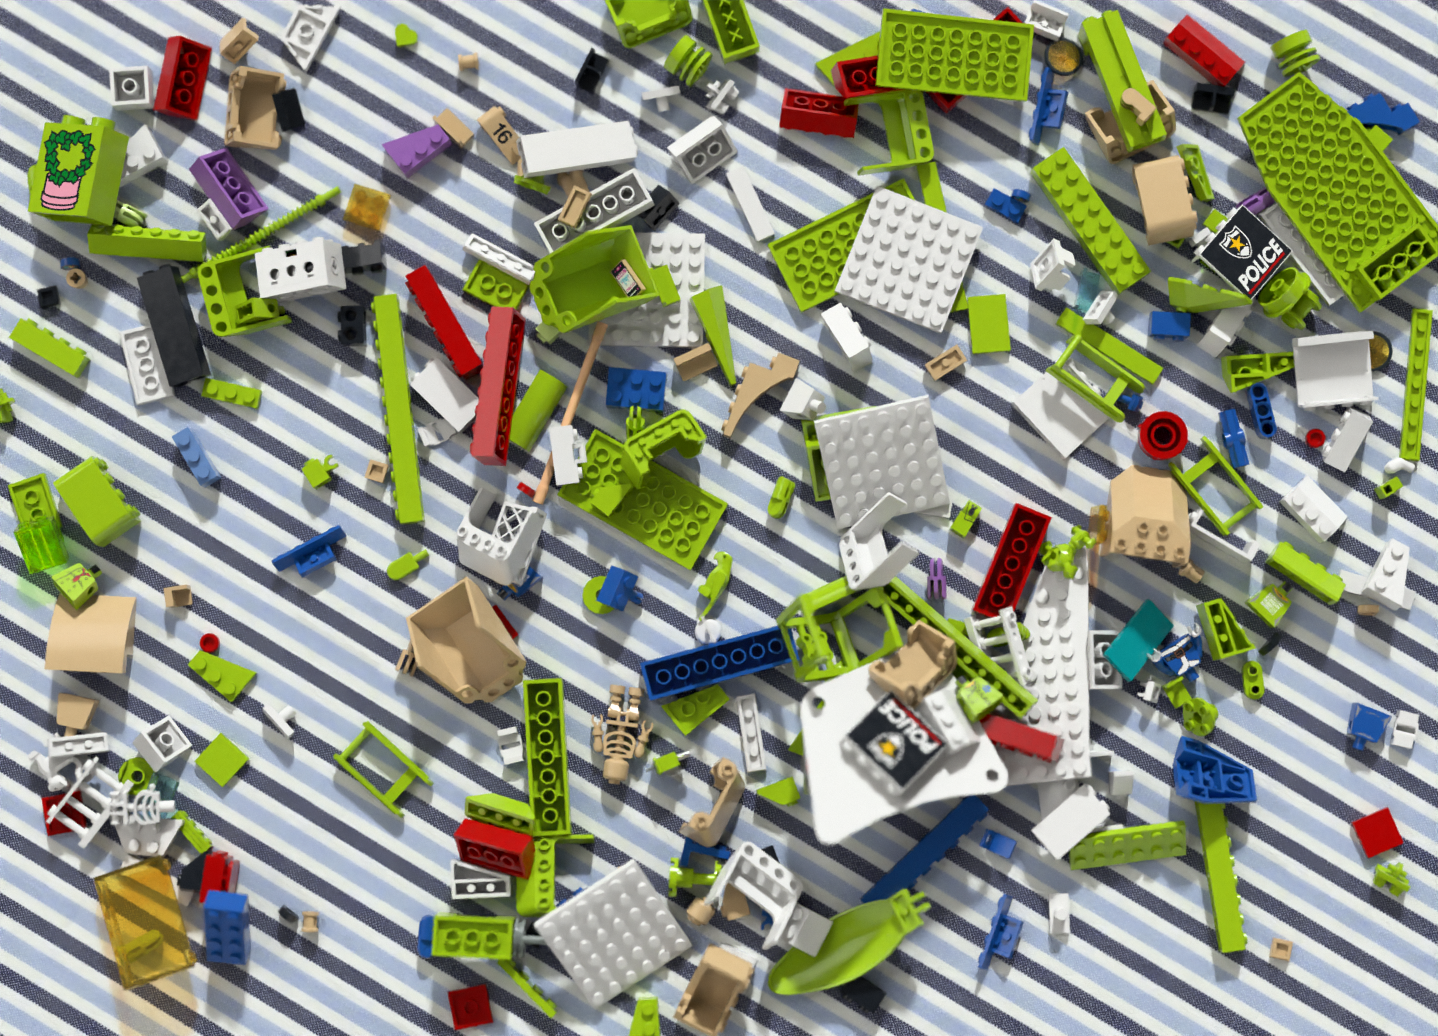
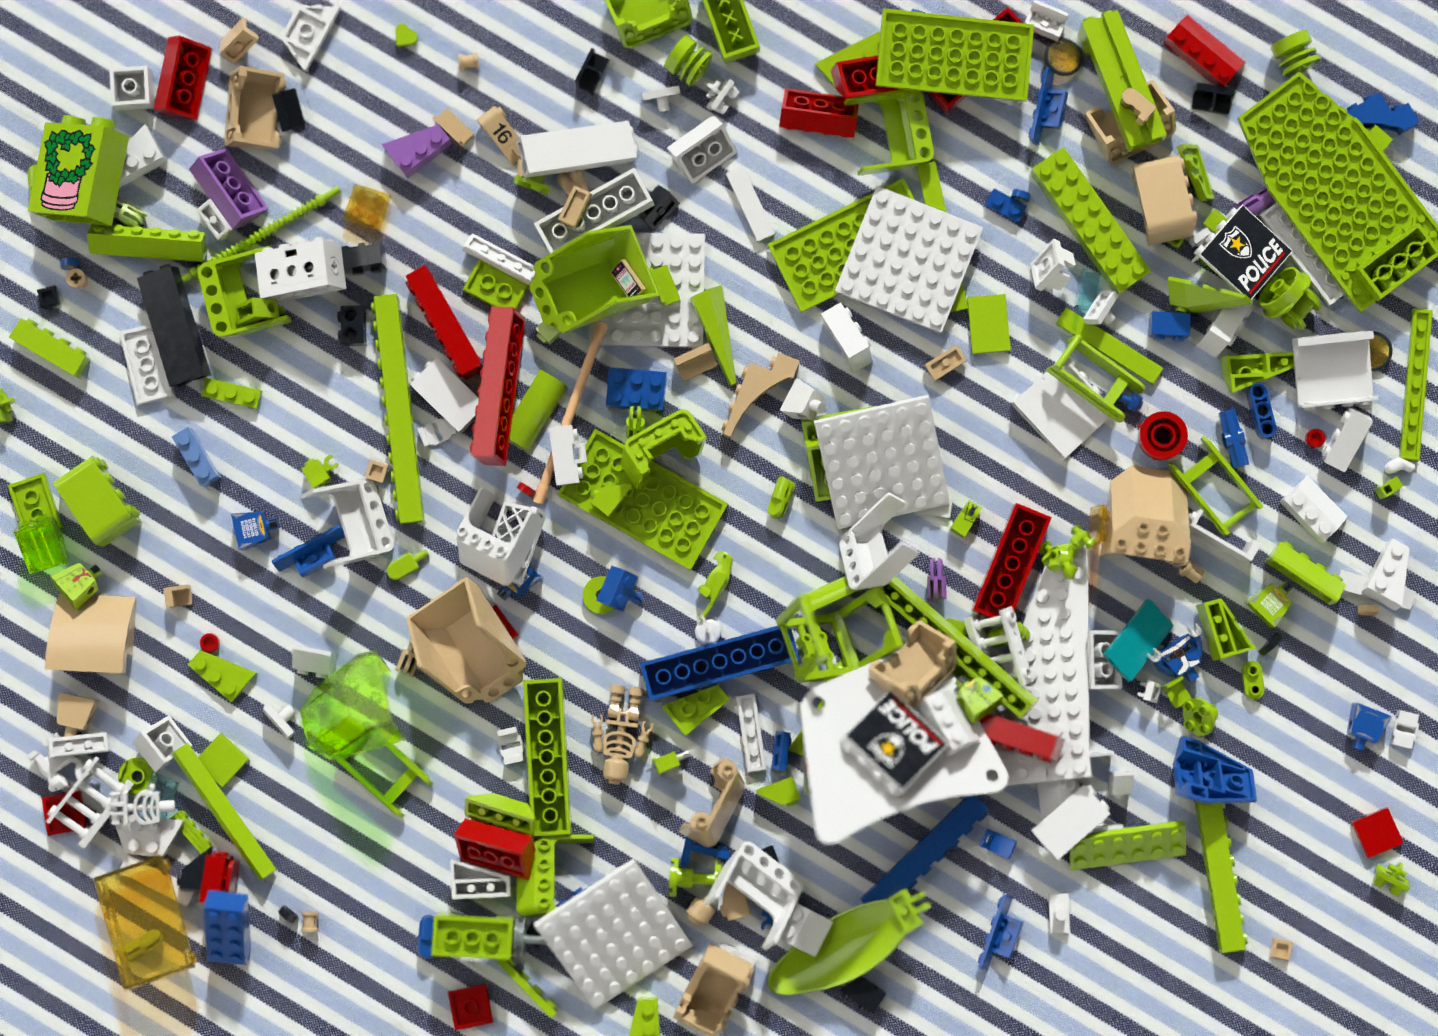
none -> lime tile [171,743,276,881]
none -> blue torso [231,512,279,551]
none -> white slope [292,645,338,679]
none -> clear neon green windscreen [300,650,406,760]
none -> white windscreen [301,479,394,569]
none -> blue plate [771,731,791,771]

